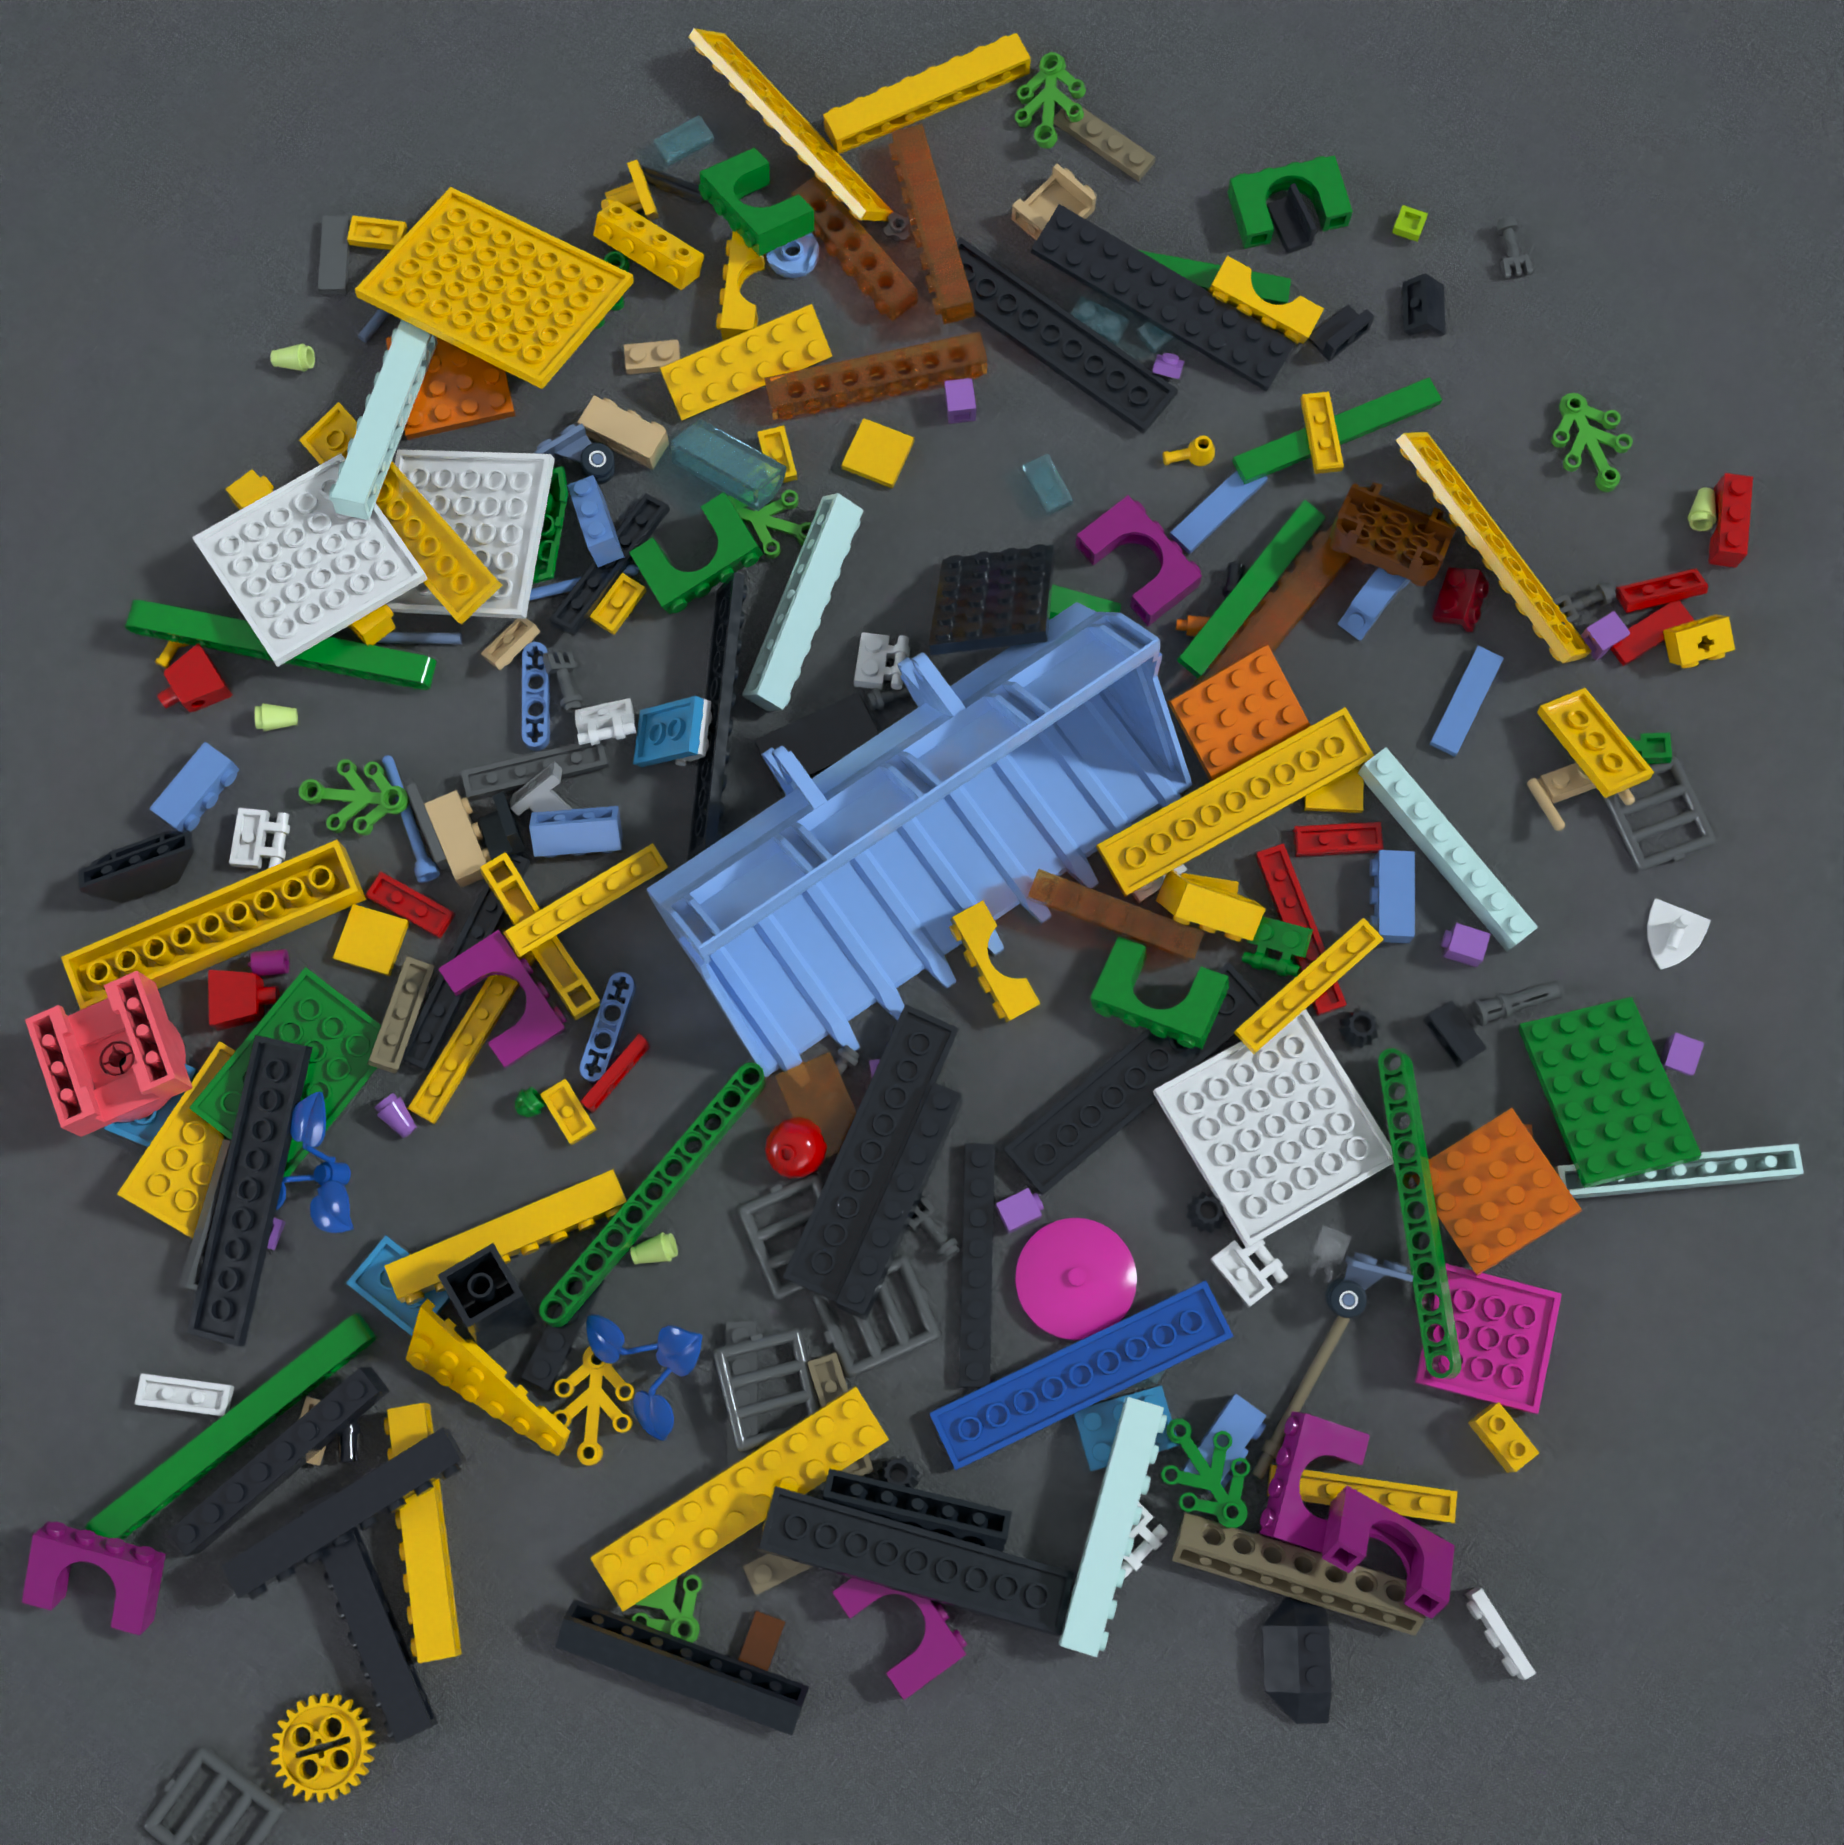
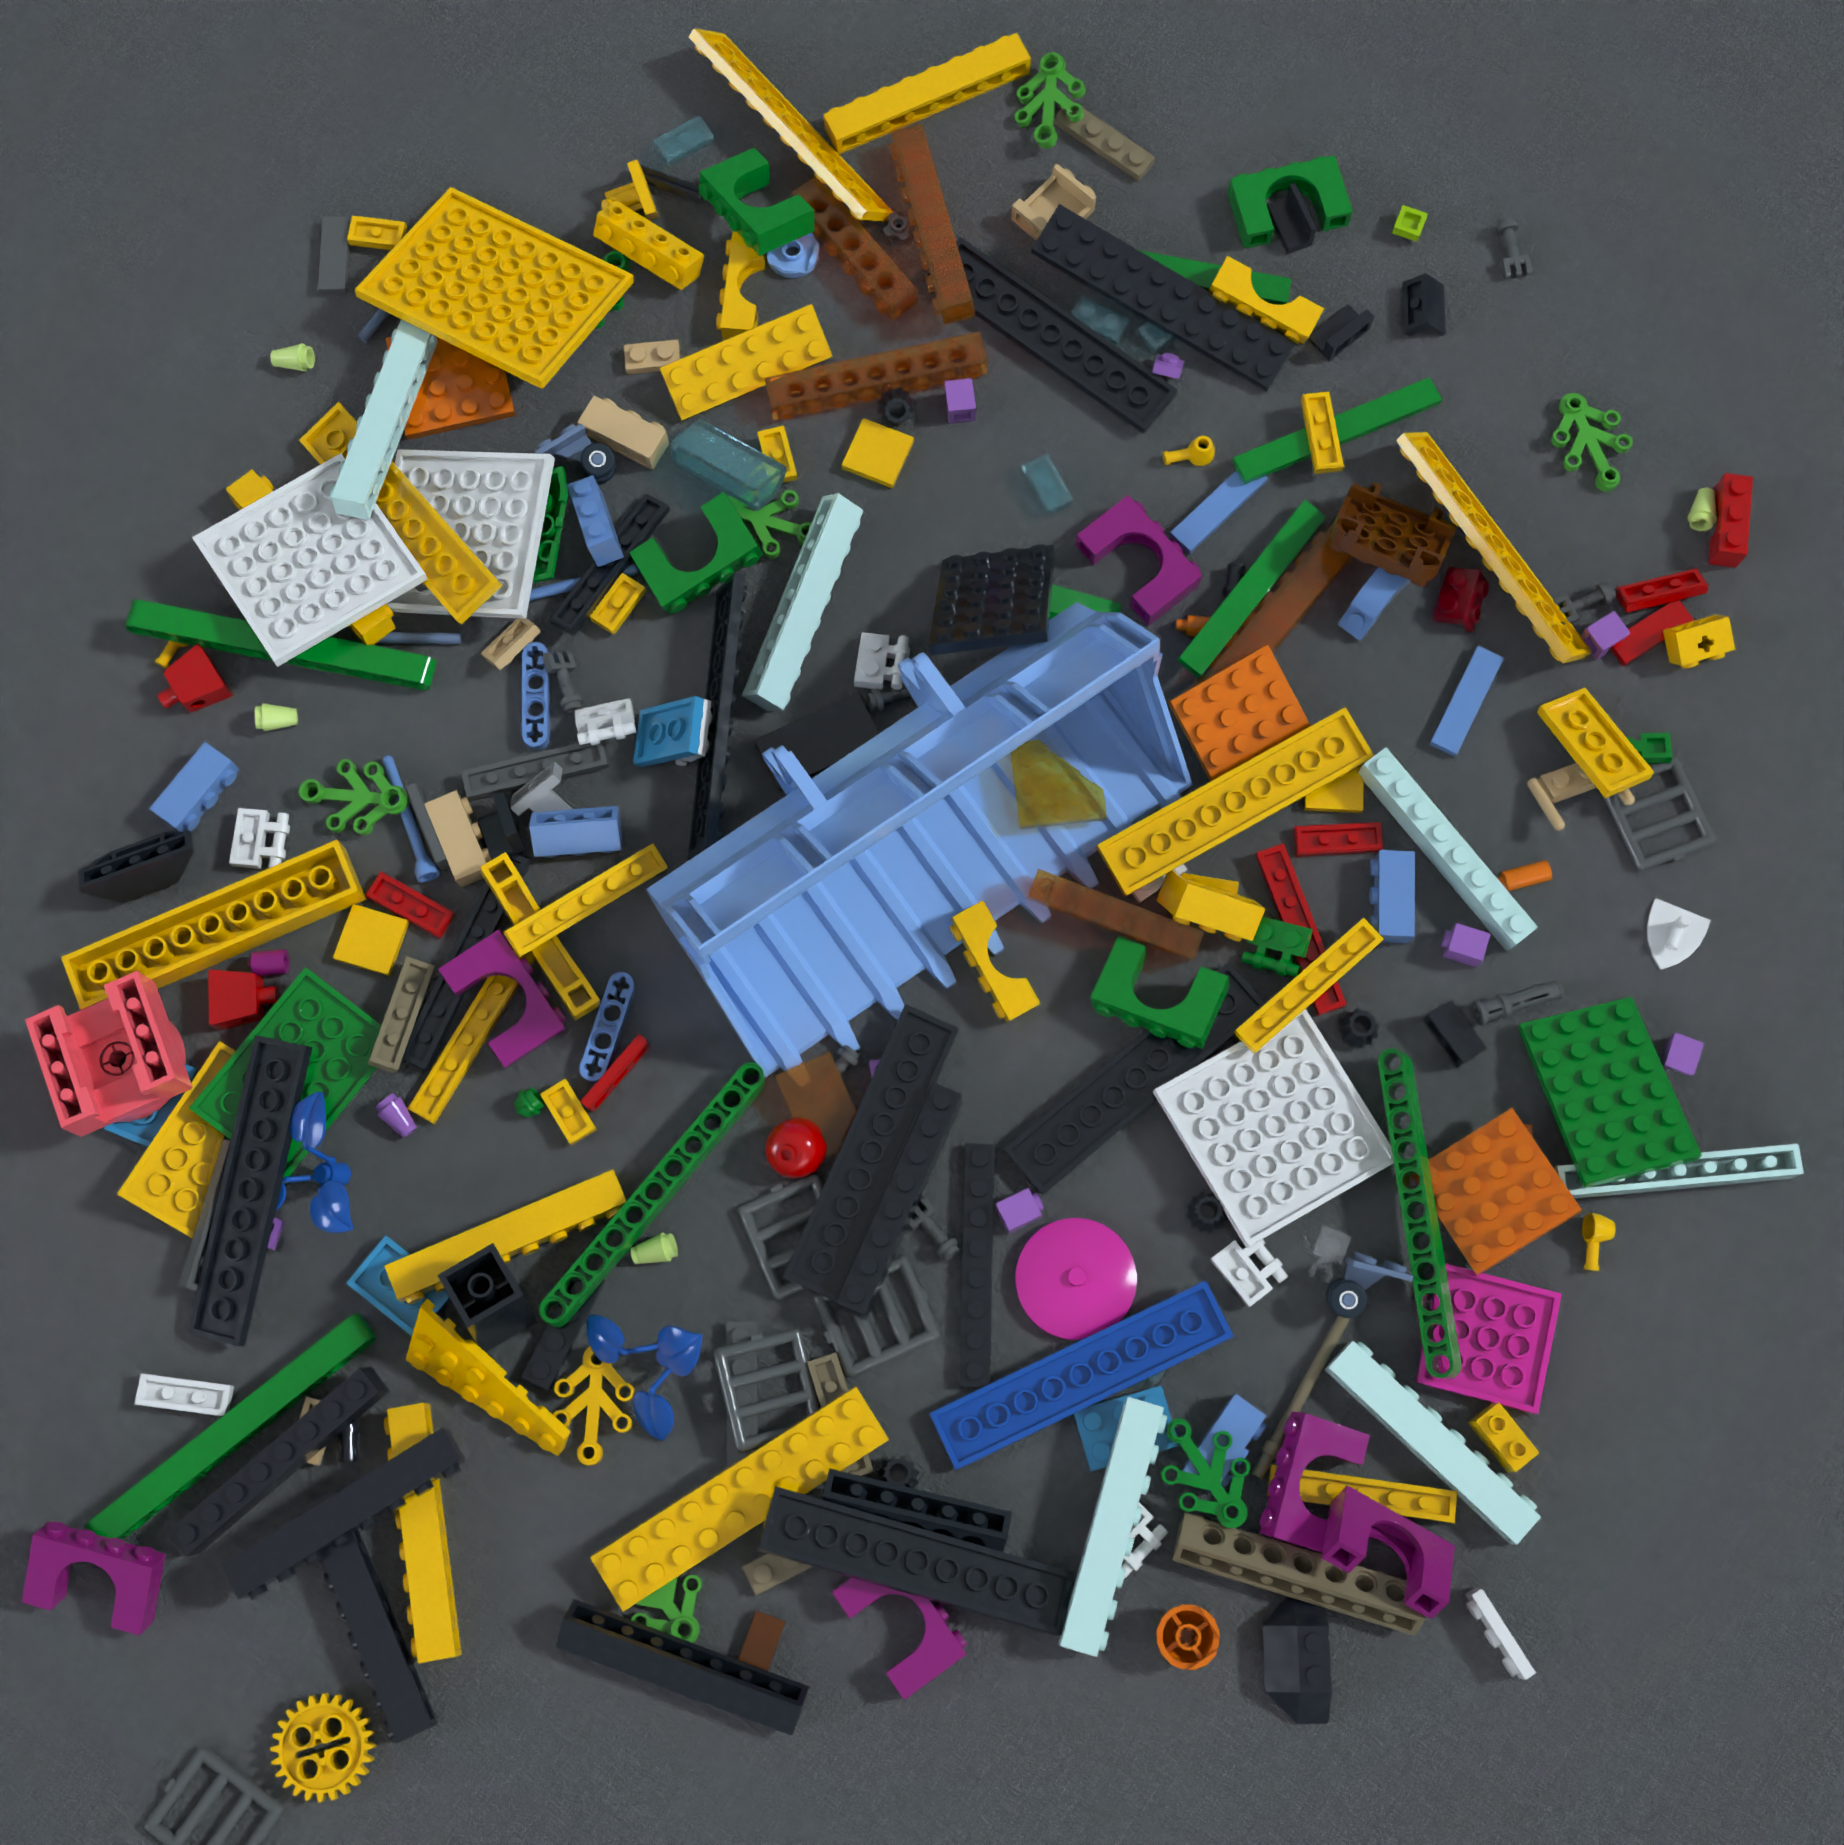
none -> black piece [877,387,915,425]
none -> clear yellow plate [1010,740,1107,829]
none -> orange cylinder [1156,1604,1220,1670]
none -> light aqua brick [1324,1341,1541,1545]
none -> orange cylinder [1497,860,1552,892]
none -> yellow bar [1582,1213,1616,1271]

